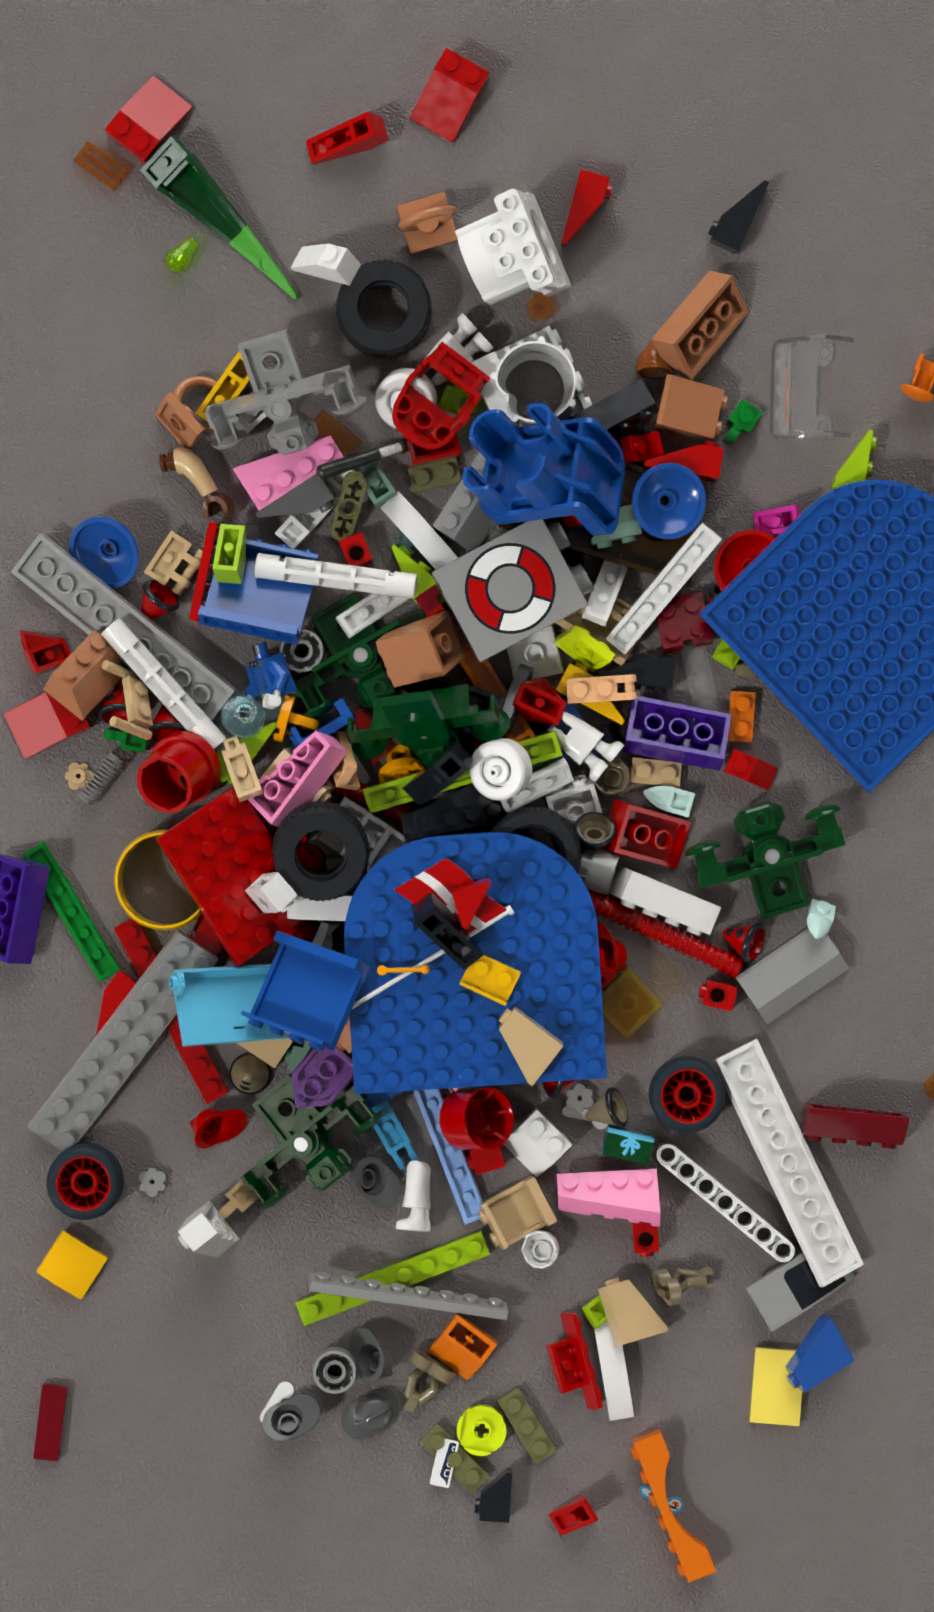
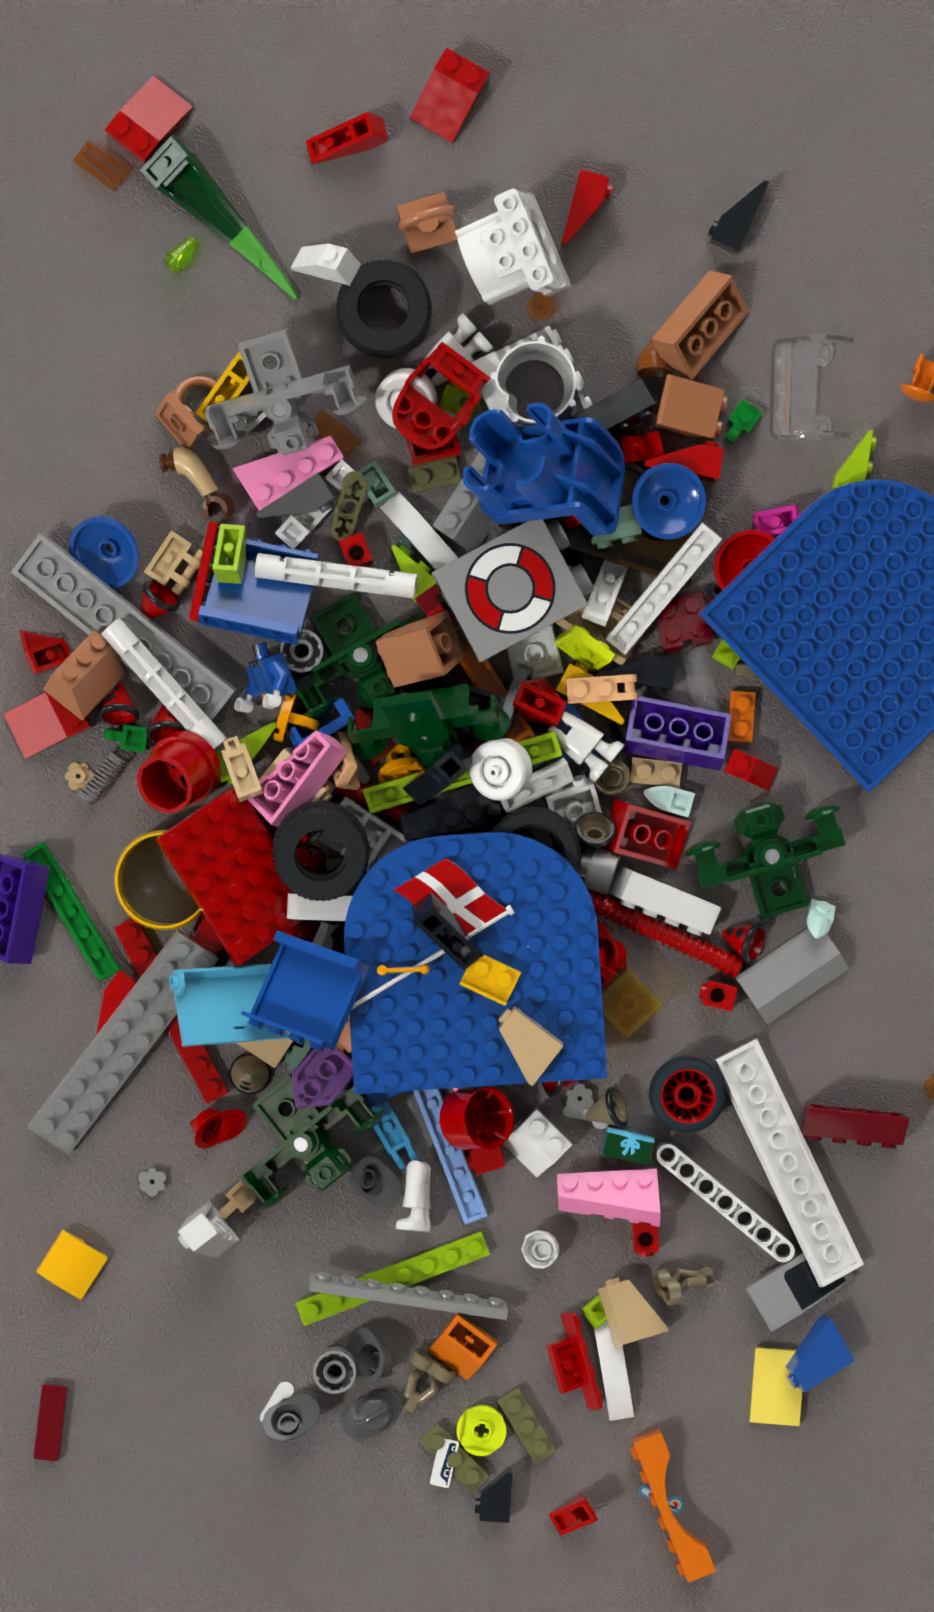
wheel [47,1143,124,1220] -> none
tan plate [101,660,153,740] -> none
clear light blue piece [221,695,266,738] -> none
white brick [245,872,297,913] -> none
pearl dark grey piece [316,438,408,480] -> none
white tile [335,593,411,639] -> none
red slope [451,877,492,930] -> none
tan panel [478,1176,557,1250] -> none

